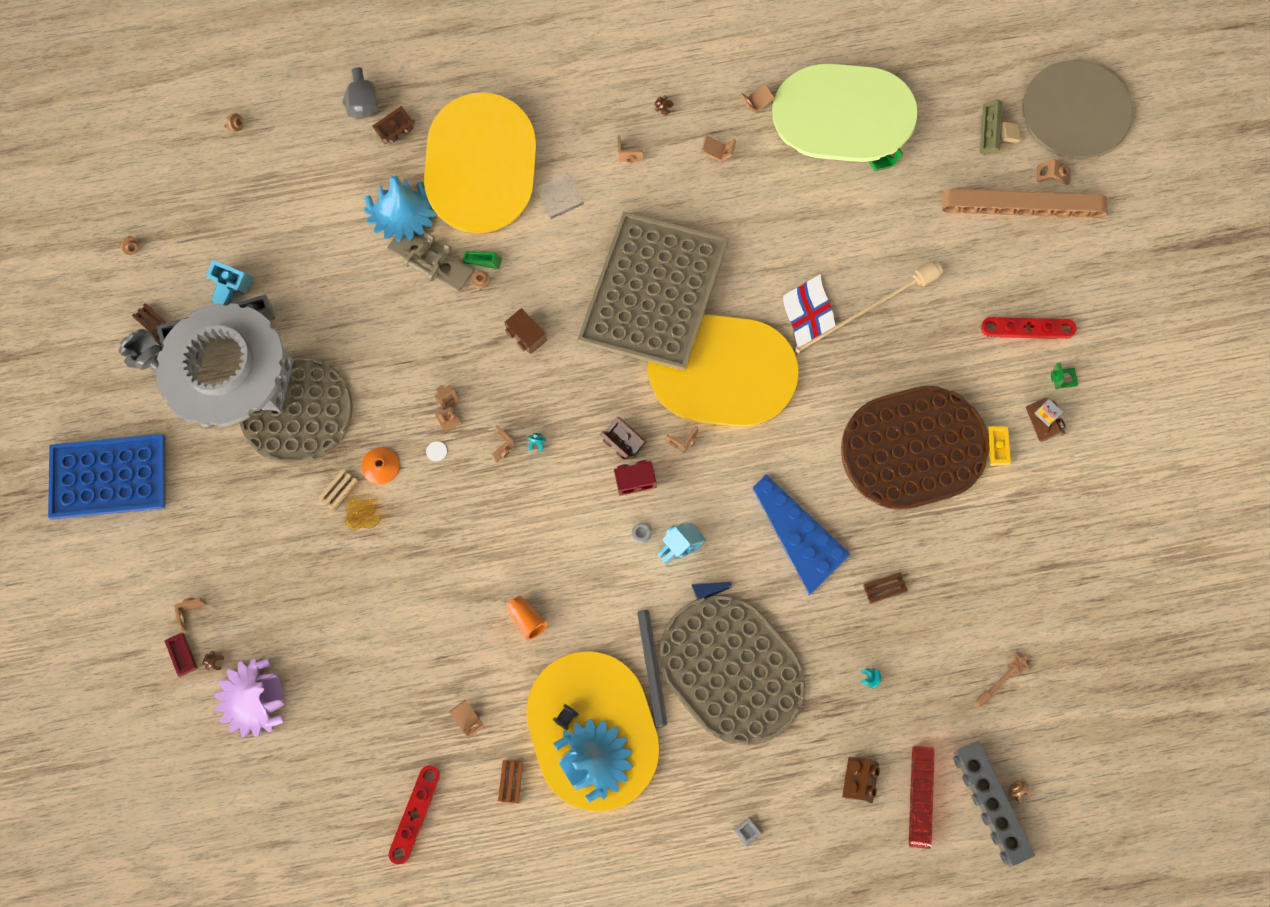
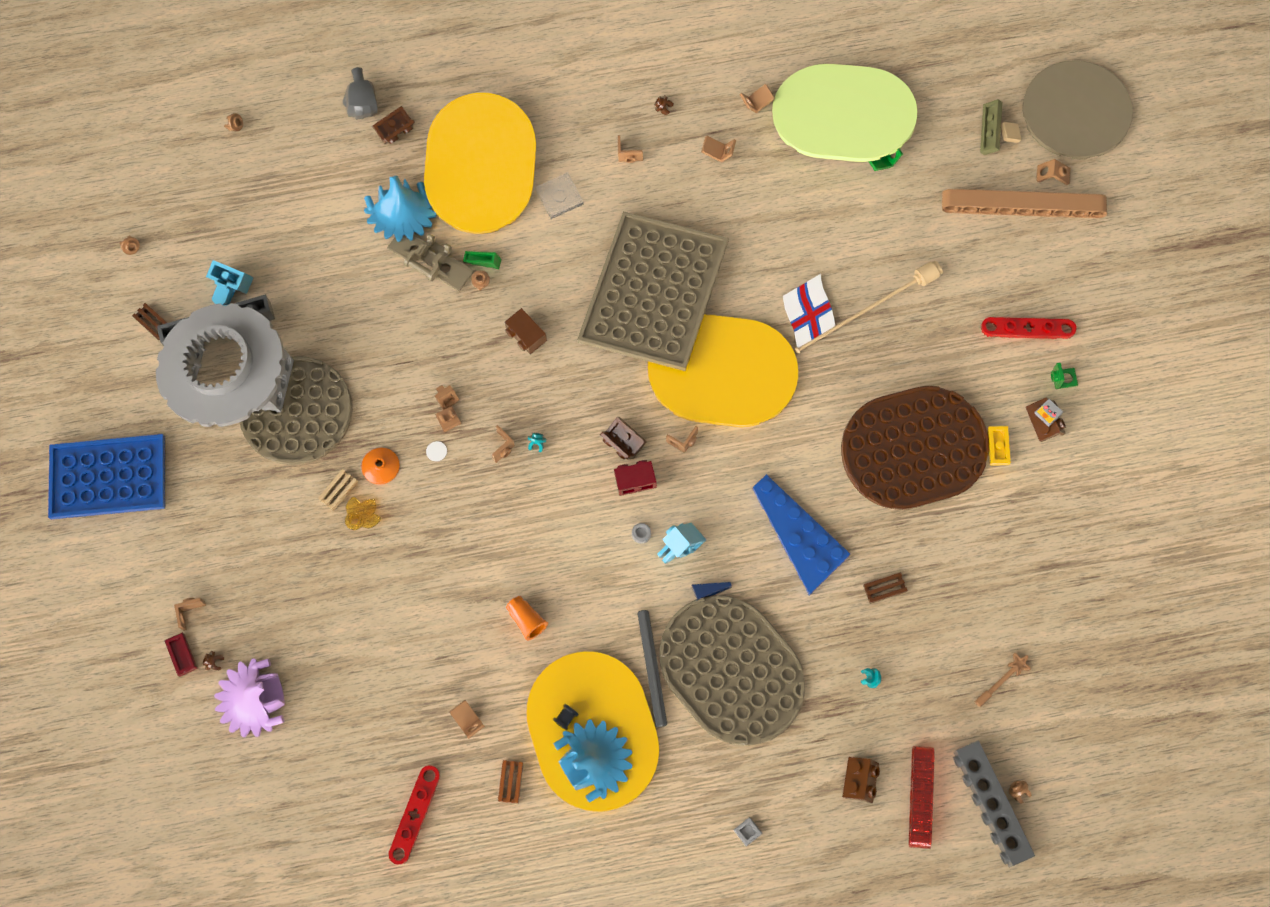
dark grey piece [118,329,162,373] -> none

